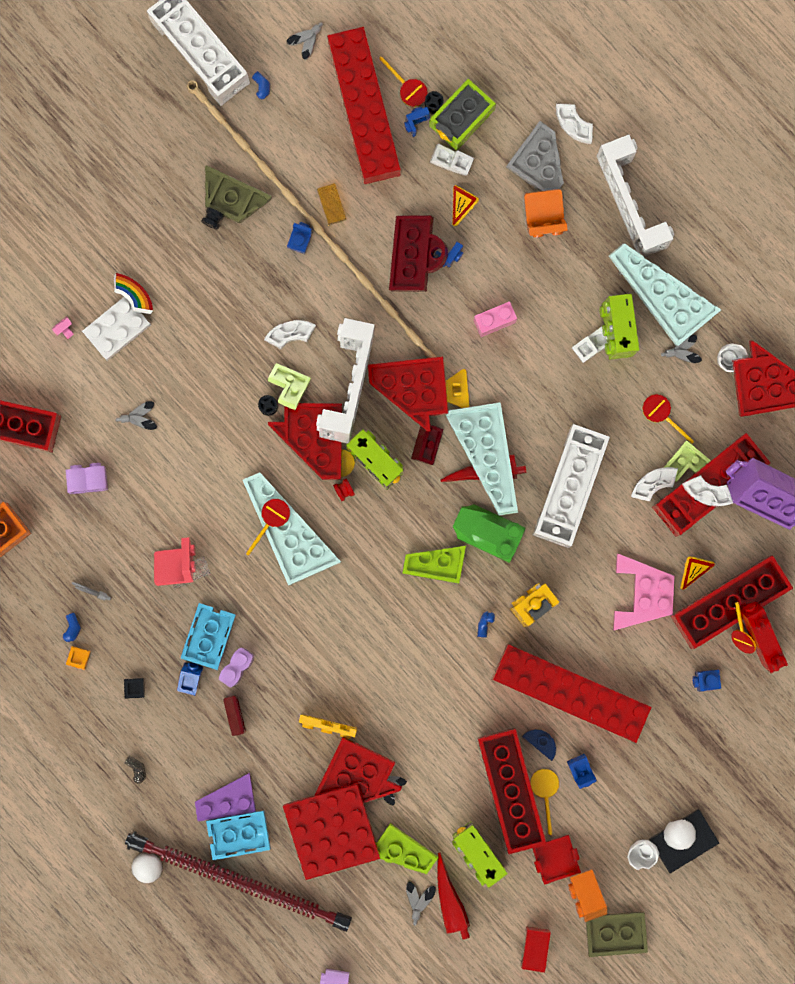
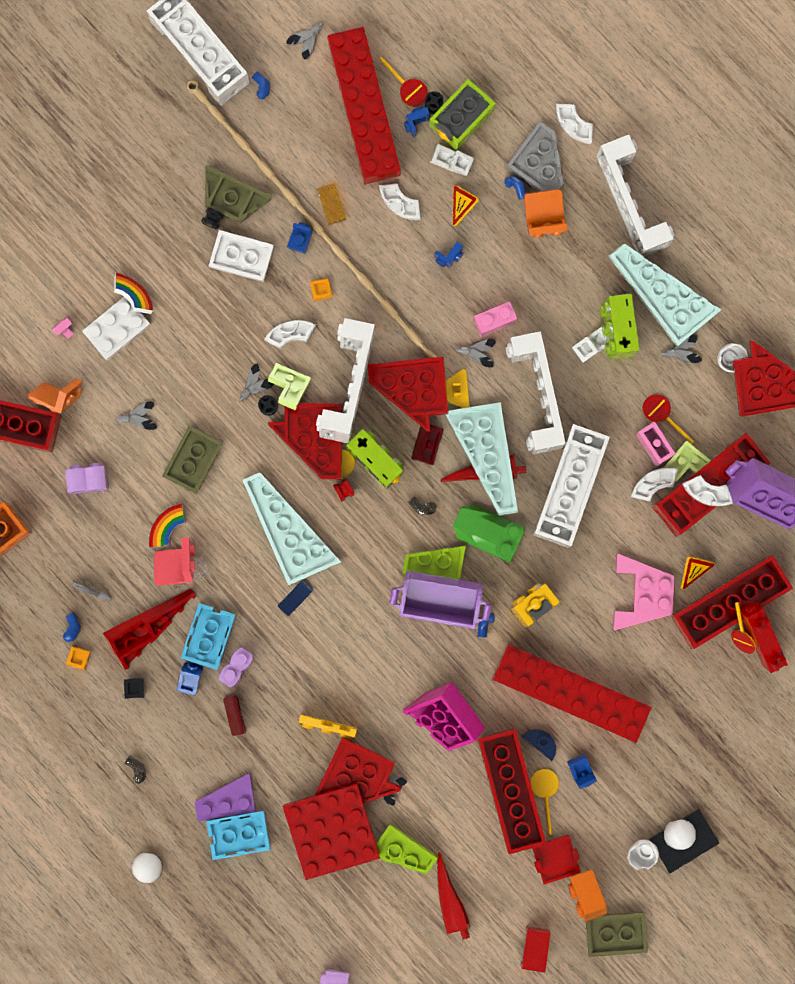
dark red hose [125,831,352,932] -> none
red piece [246,499,290,555] -> none
dark red plate [389,215,448,292] -> none
light grey piece [406,882,436,925] -> none
lime piece [452,821,508,888] -> none
blue bracket [693,669,721,692] -> none
none -> orange bracket [28,378,83,414]
none -> red wedge [102,589,196,670]
none -> tile [149,504,185,548]
none -> olive plate [162,426,223,494]
none -> white plate [209,230,274,282]
none -> light grey piece [239,364,275,402]
none -> dark blue sticker [278,580,313,616]
none -> light orange tile [310,278,332,301]
none -> white tile [379,183,420,220]
none -> medium lavender container [389,571,492,629]
none -> dark pink wedge [402,682,485,751]
none -> clear smoke arm [408,496,437,515]
none -> light grey piece [455,339,496,368]
none -> blue arm [504,175,526,200]
none -> white plate [506,331,566,455]
none -> bright pink brick [635,422,675,466]

